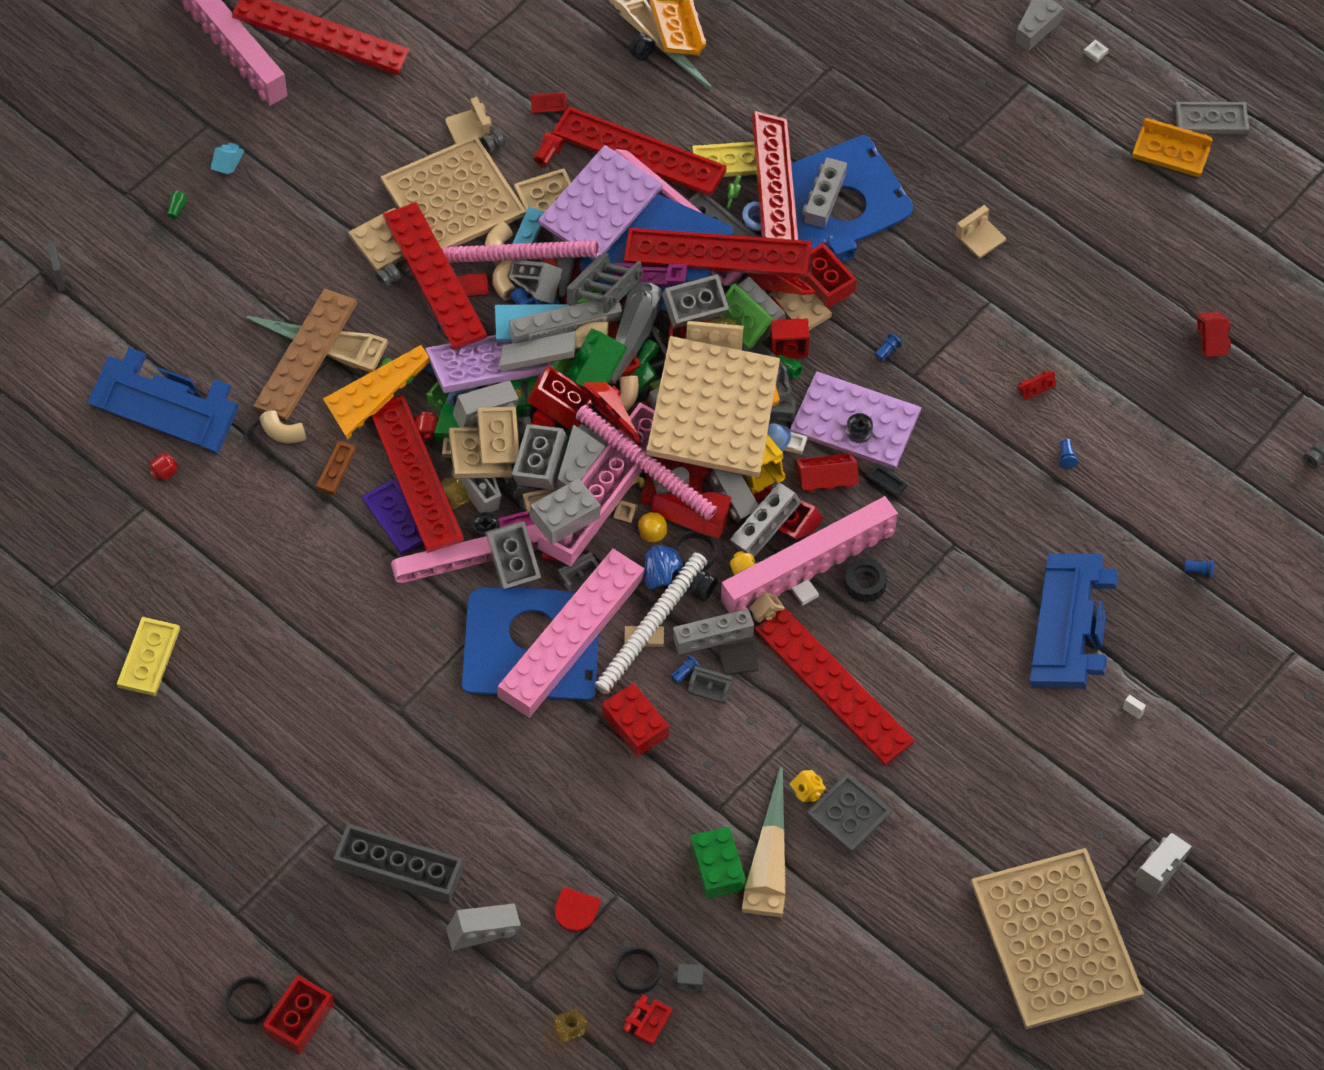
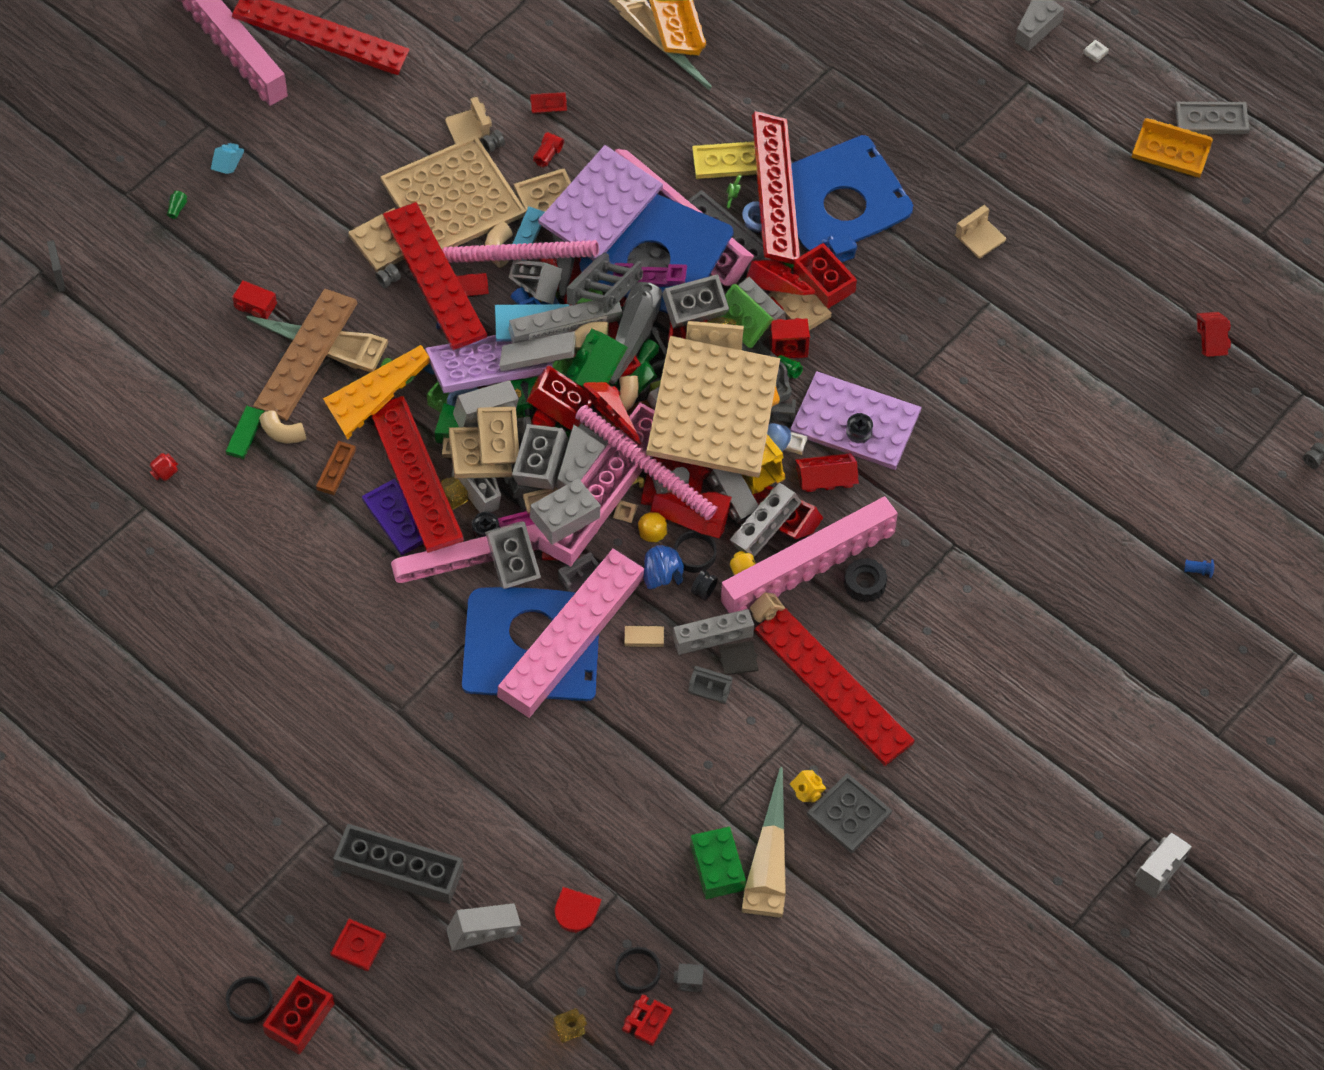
blue piece [88,347,239,454] -> none
light yellow plate [117,617,180,696] -> none
red head [415,412,439,441] -> none
tan cylinder [493,260,517,301] -> none
red plate [552,107,727,196] -> none
white piece [595,553,707,694] -> none
red brick [602,683,669,757] -> none
red plate [624,228,812,277] -> none
black wheel [629,33,656,61] -> none
blue pin [670,655,701,685] -> none
white tile [792,580,819,606] -> none
light grey brick [802,158,847,228] -> none
black tile [866,463,908,499] -> none
blue pin [874,333,902,362] -> none
tan plate [971,848,1144,1029] -> none
red hinge [1017,371,1056,401] -> none
blue piece [1030,554,1118,689] -> none
blue pin [1059,439,1078,469] -> none
white tile [1123,695,1146,719] -> none
none -> green tile [226,406,264,460]
none -> red piece [232,281,277,319]
none -> red tile [330,919,386,972]

